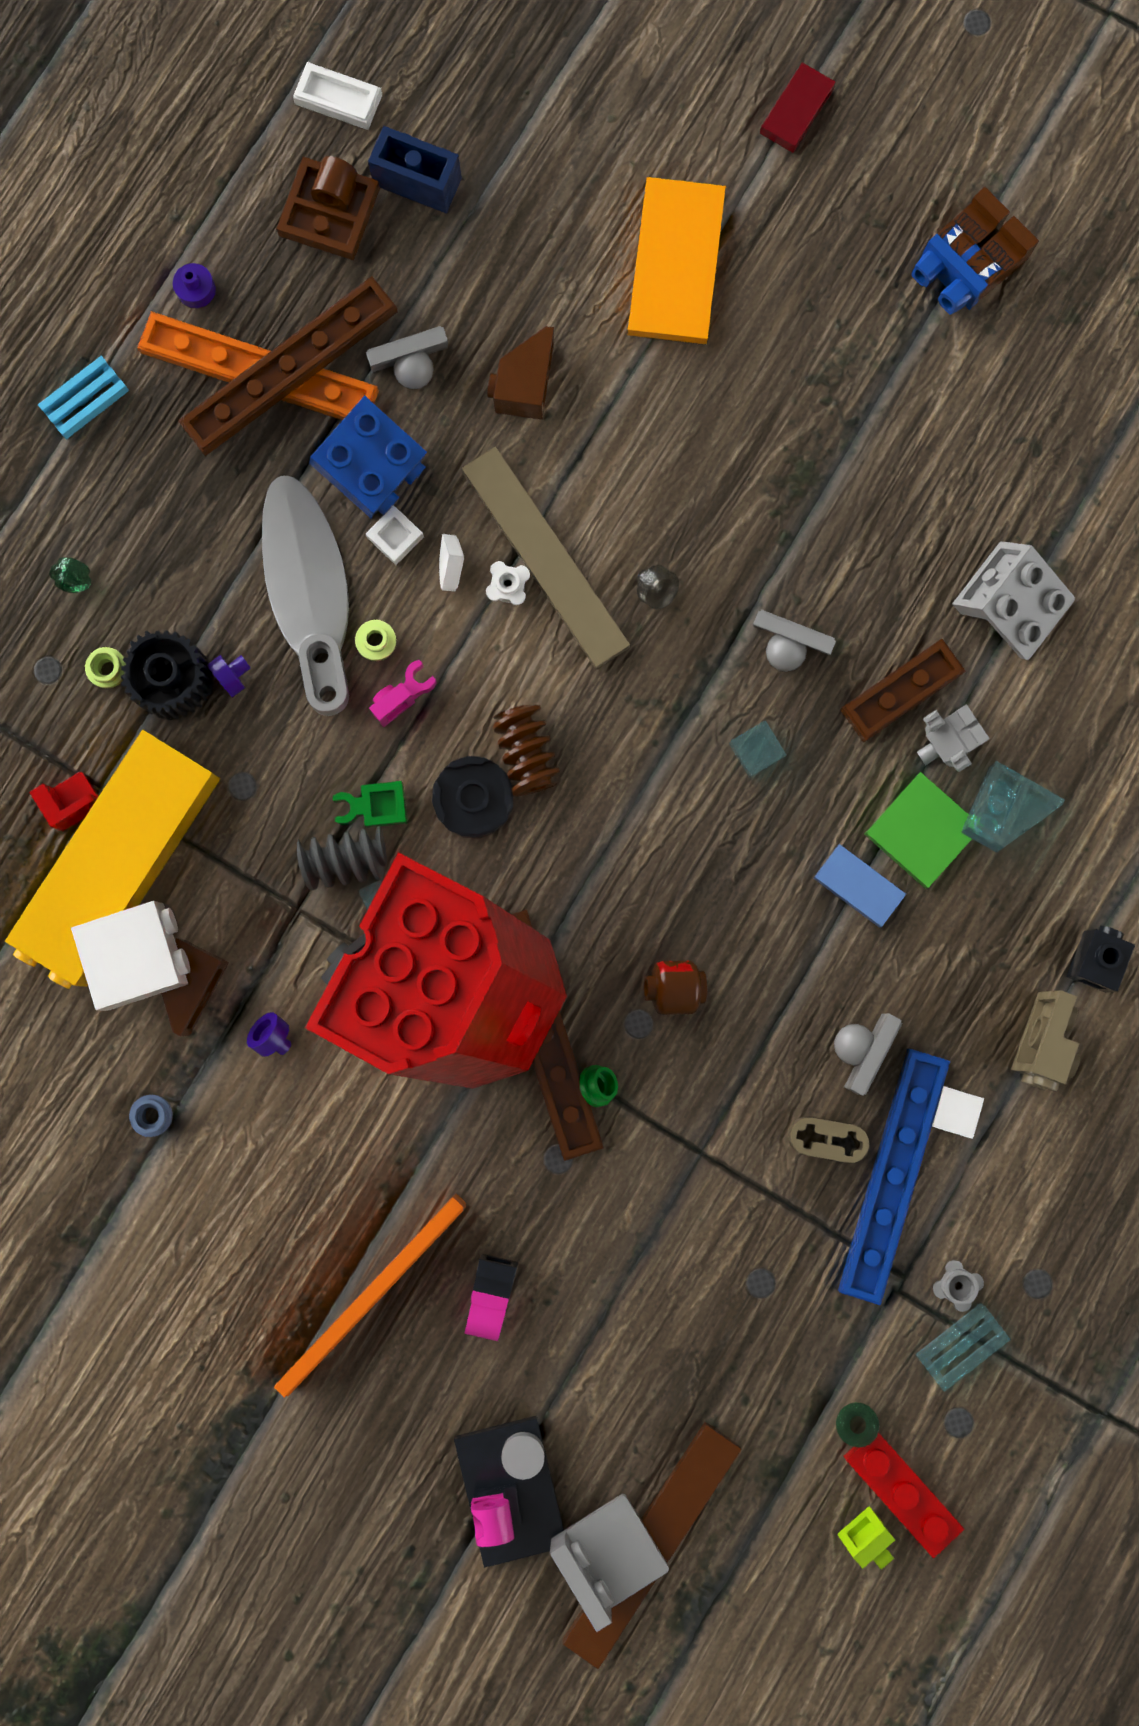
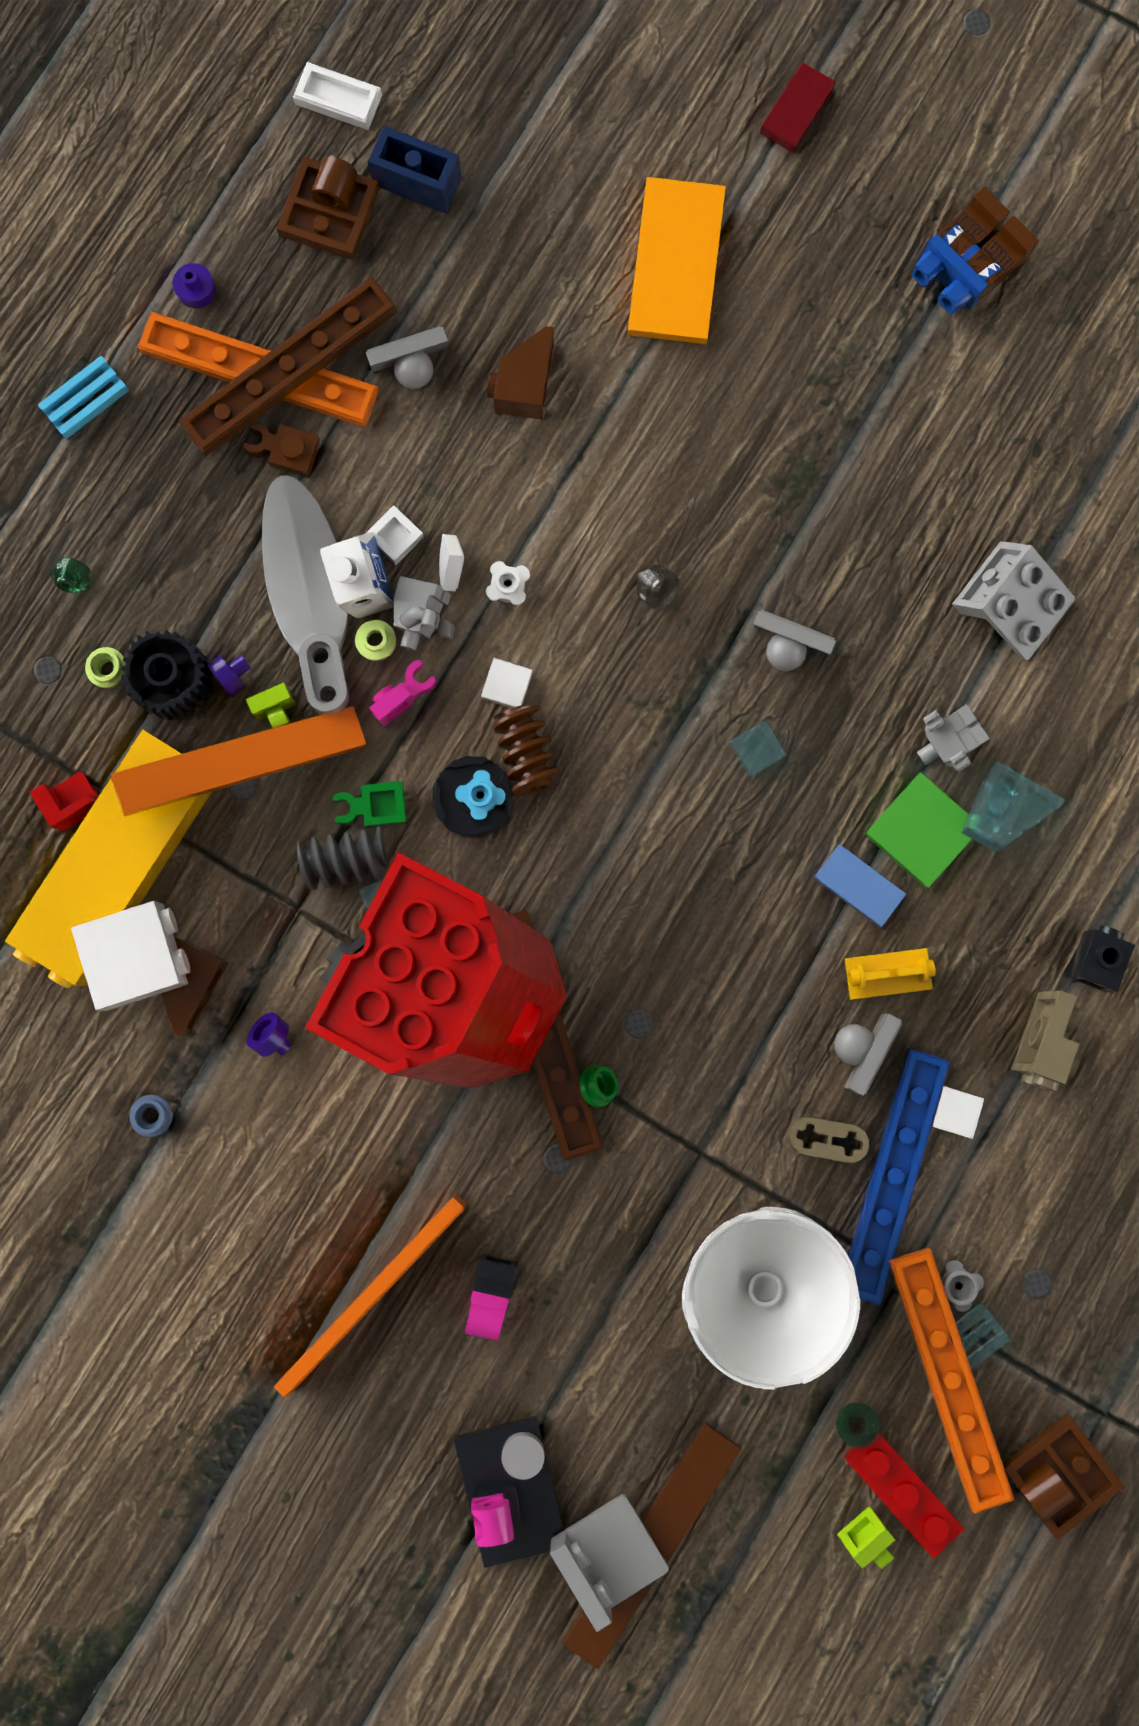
blue brick [309,395,427,518] -> none
dark tan tile [462,446,630,670] -> none
reddish brown head [644,960,707,1015] -> none
reddish brown tile [840,639,966,742] -> none
none -> orange tile [111,706,366,817]
none -> reddish brown plate [243,423,320,478]
none -> lime tile [246,682,297,728]
none -> white torso [320,532,394,619]
none -> light grey piece [393,576,455,651]
none -> medium azure plate [455,770,505,820]
none -> white tile [481,658,533,708]
none -> white rock [682,1207,860,1390]
none -> yellow hinge [844,948,936,1000]
none -> orange tile [888,1248,1015,1514]
none -> reddish brown plate [1003,1413,1125,1540]

